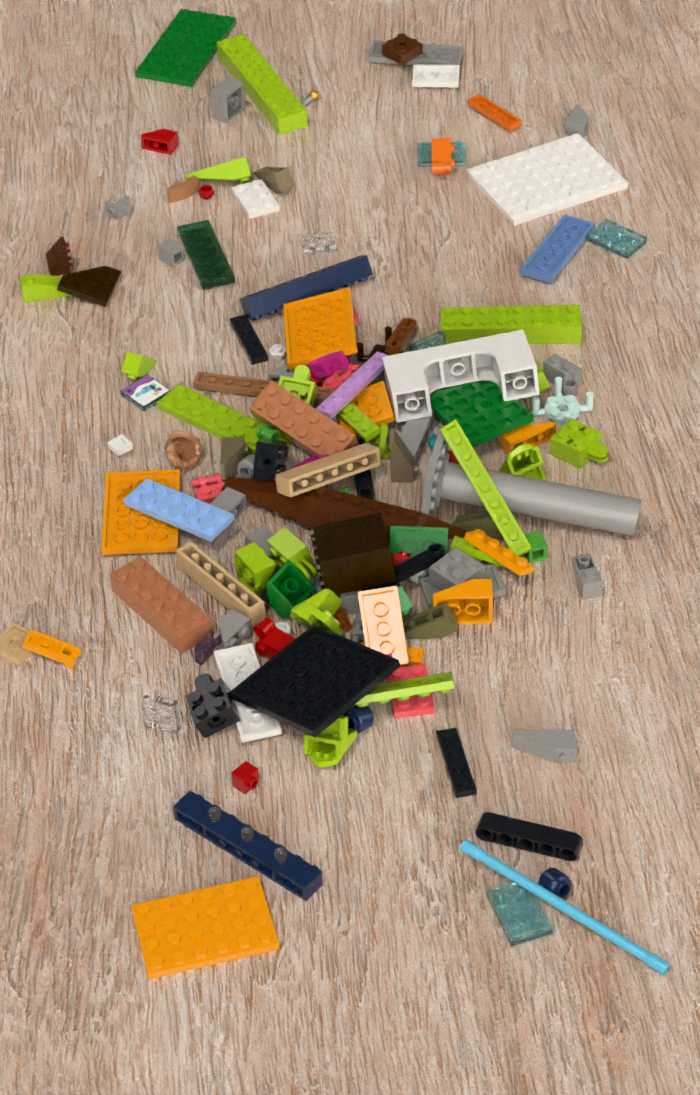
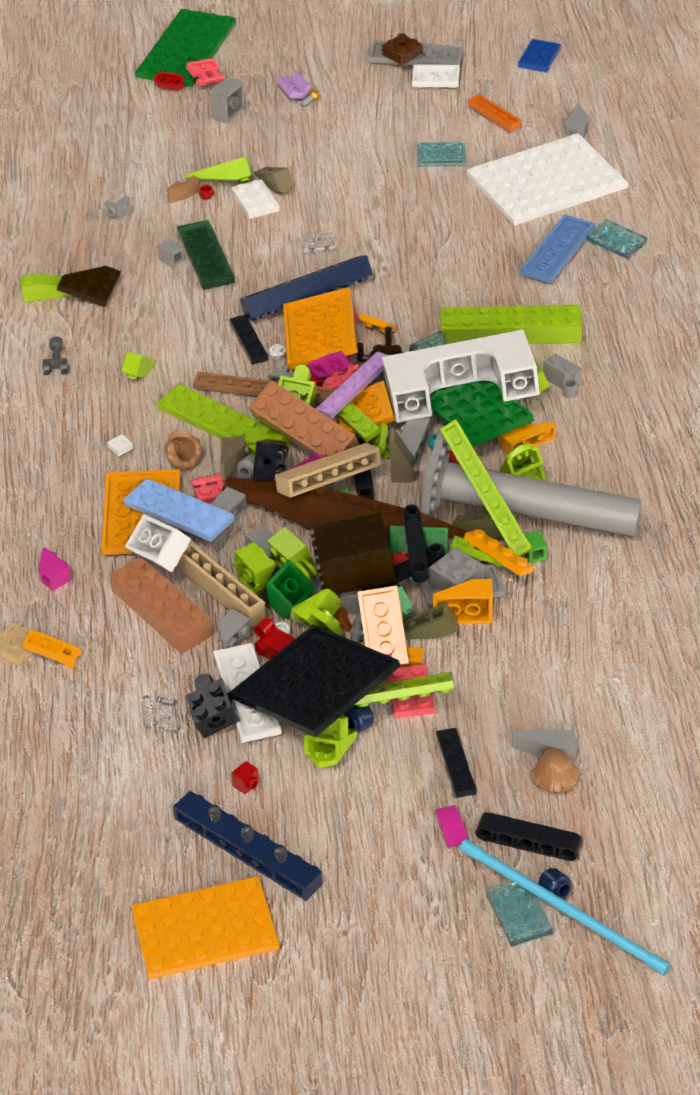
copper slope [46,237,72,276] -> none
tile [121,375,171,412] -> none
red slope [141,129,179,155] -> none
plate [194,631,222,666] -> none
lime brick [217,34,308,135] -> none
bright green bush [256,423,281,440] -> none
dark orange beam [385,318,417,355] -> none
orange hinge [431,138,454,175] -> none
light aqua plate [532,377,594,426] -> none
lime brick [550,418,608,469] -> none
light grey slope [572,554,602,600] -> none
none -> dark pink slope [39,547,71,591]
none -> dark grey bar [42,336,68,375]
none -> white brick [125,514,191,572]
none -> red plate [154,72,185,90]
none -> coral plate [186,58,225,86]
none -> lavender bracket [277,71,310,99]
none -> light orange plate [359,313,397,333]
none -> black piece [403,504,429,583]
none -> dark pink slope [435,805,469,848]
none -> blue tile [518,39,561,73]
none -> medium nougat hair [531,747,580,793]

